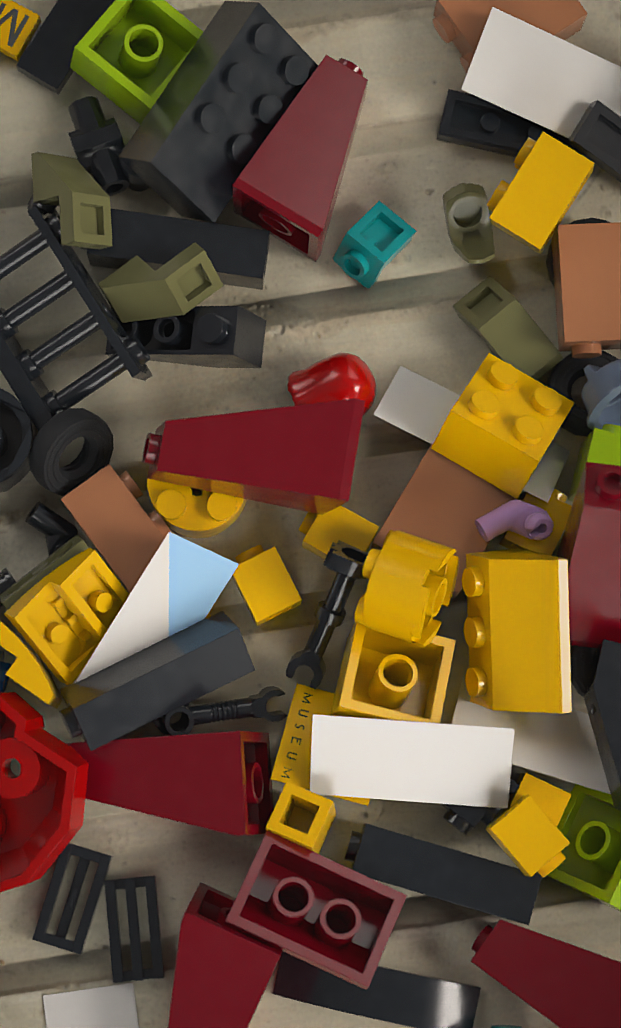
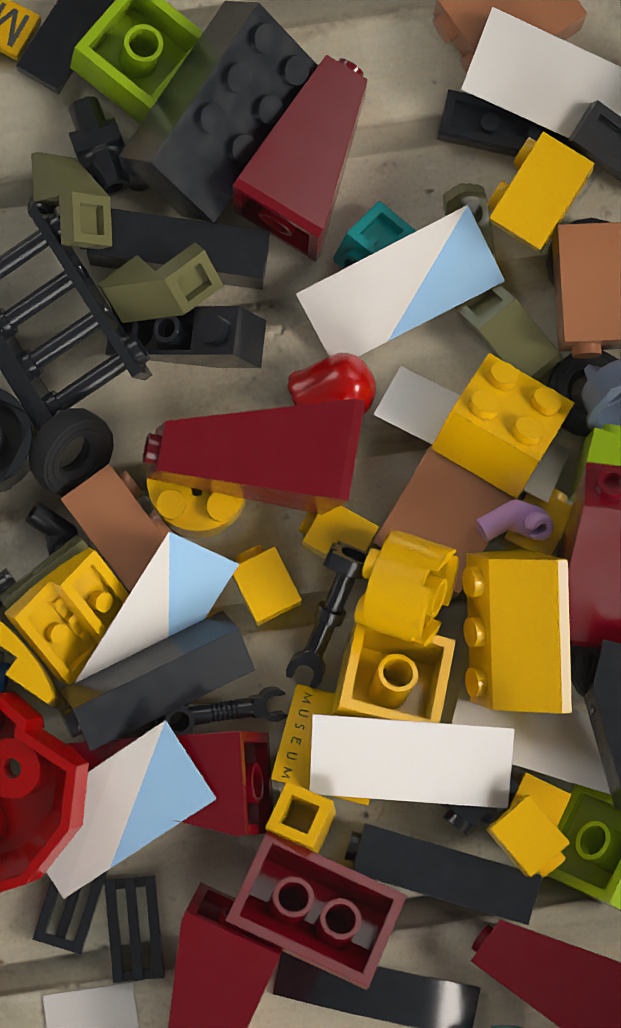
none -> sticker [46,720,216,899]
none -> sticker [296,205,505,356]

